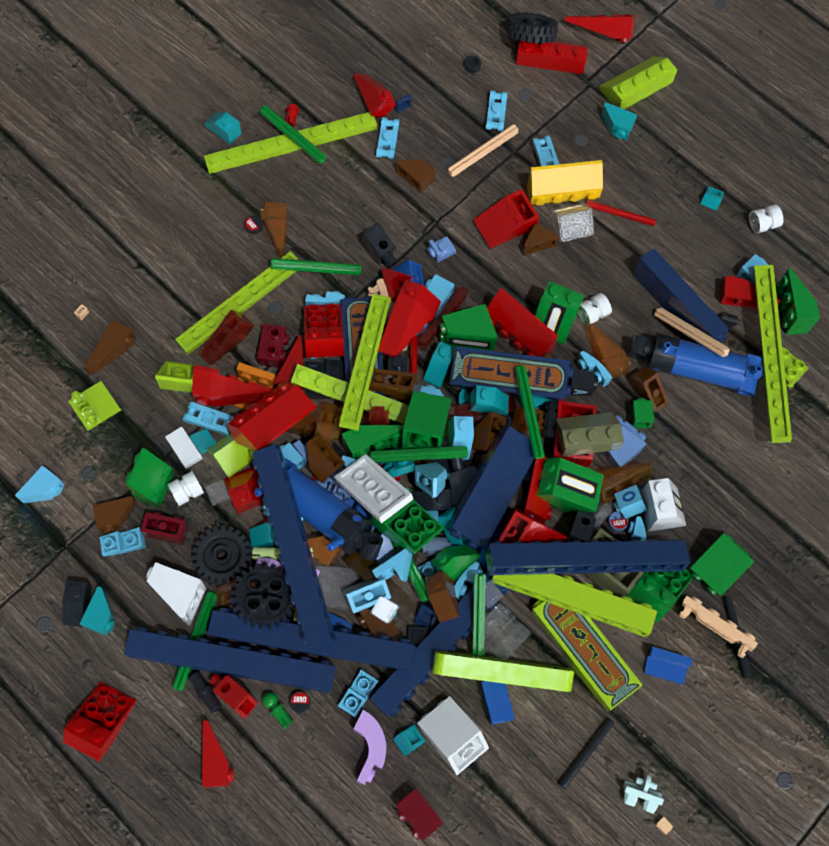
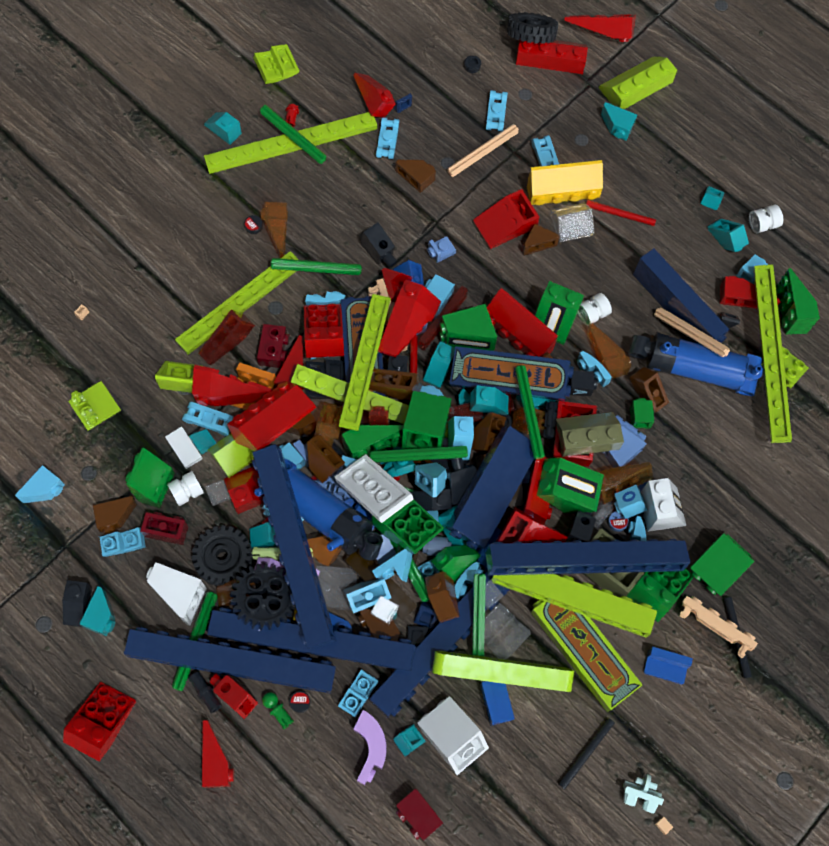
reddish brown slope [84,320,136,375] -> none
none -> lime slope [253,44,299,84]
none -> teal slope [707,219,749,252]

